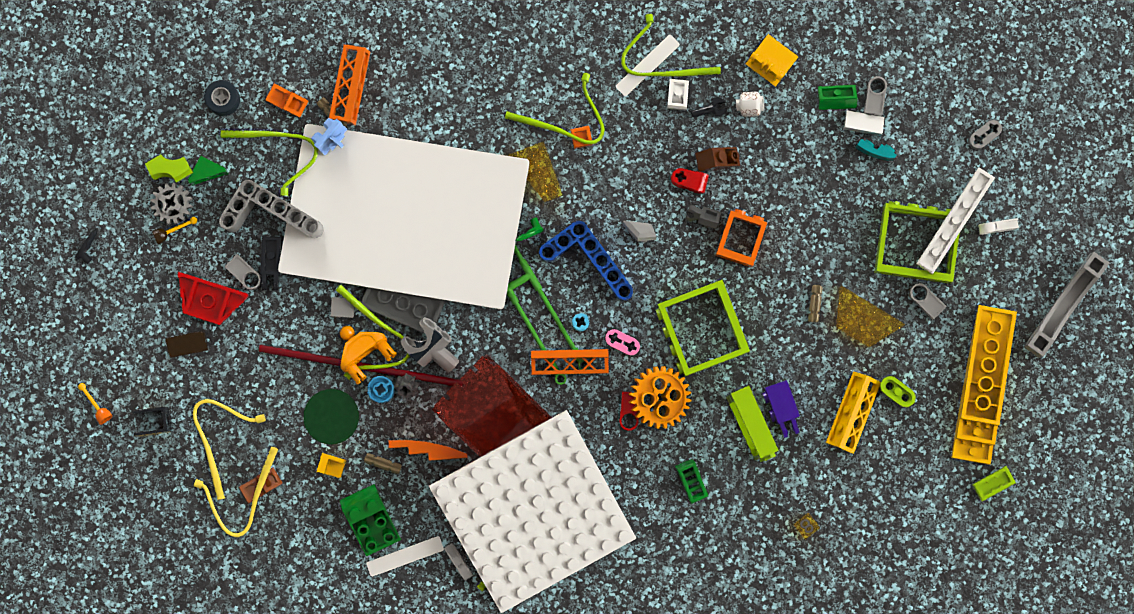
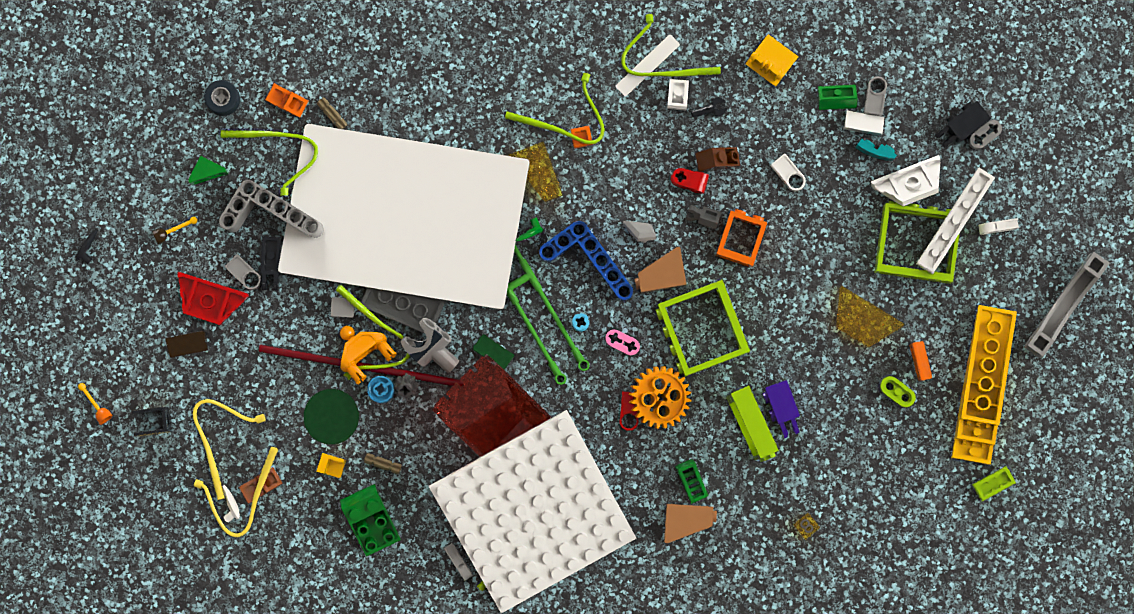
lime tile [145,154,193,182] -> none
light grey gear [150,183,193,225] -> none
light blue hips [311,118,347,155] -> none
orange fence [329,44,370,125] -> none
white sticker [366,536,444,577] -> none
orange slope [389,440,468,461] -> none
orange fence [531,349,609,375] -> none
white head [736,92,764,117] -> none
dark tan axle [808,285,823,323] -> none
yellow fence [826,371,881,454] -> none
light grey piece [909,283,947,320] -> none
none -> white bar [222,485,240,523]
none -> dark green slope [472,334,515,371]
none -> medium nougat slope [634,247,687,294]
none -> medium nougat slope [664,504,717,543]
none -> white piece [770,154,806,192]
none -> white wing [871,155,940,206]
none -> orange slope [909,341,932,381]
none -> black hinge [935,101,991,148]

